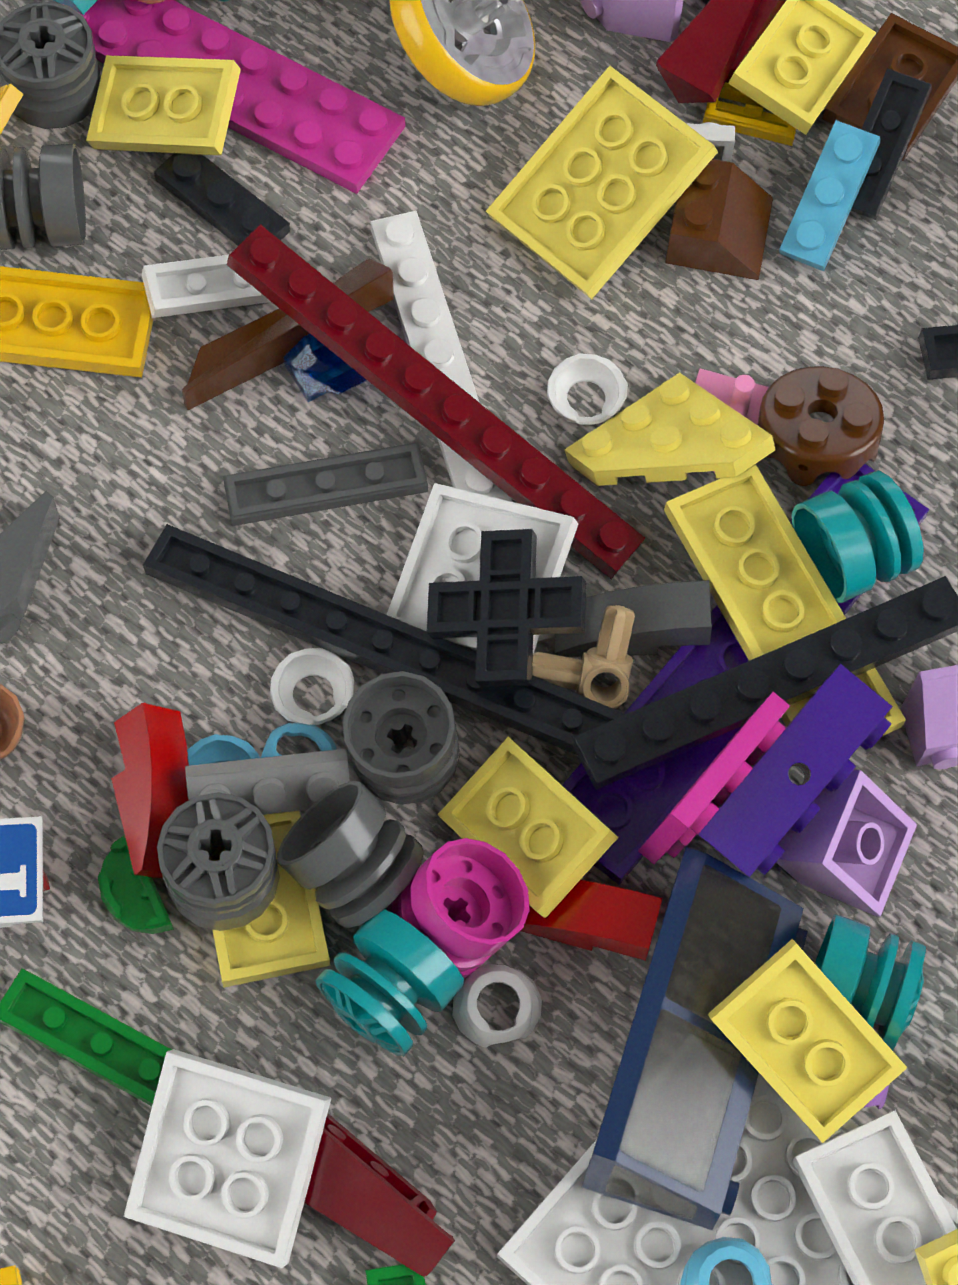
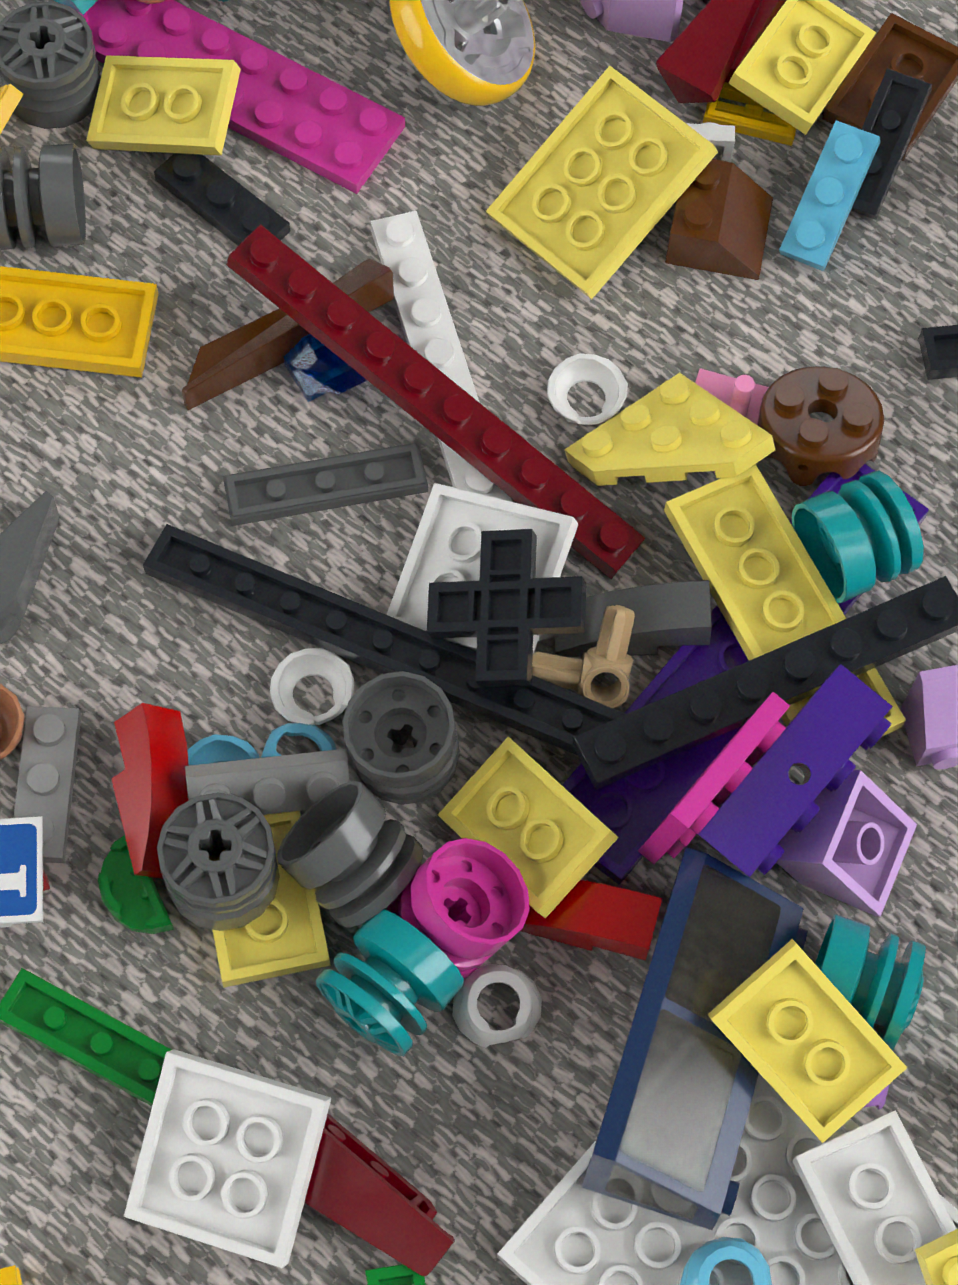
white plate [142,255,271,318] -> none
none -> light grey plate [13,706,81,863]

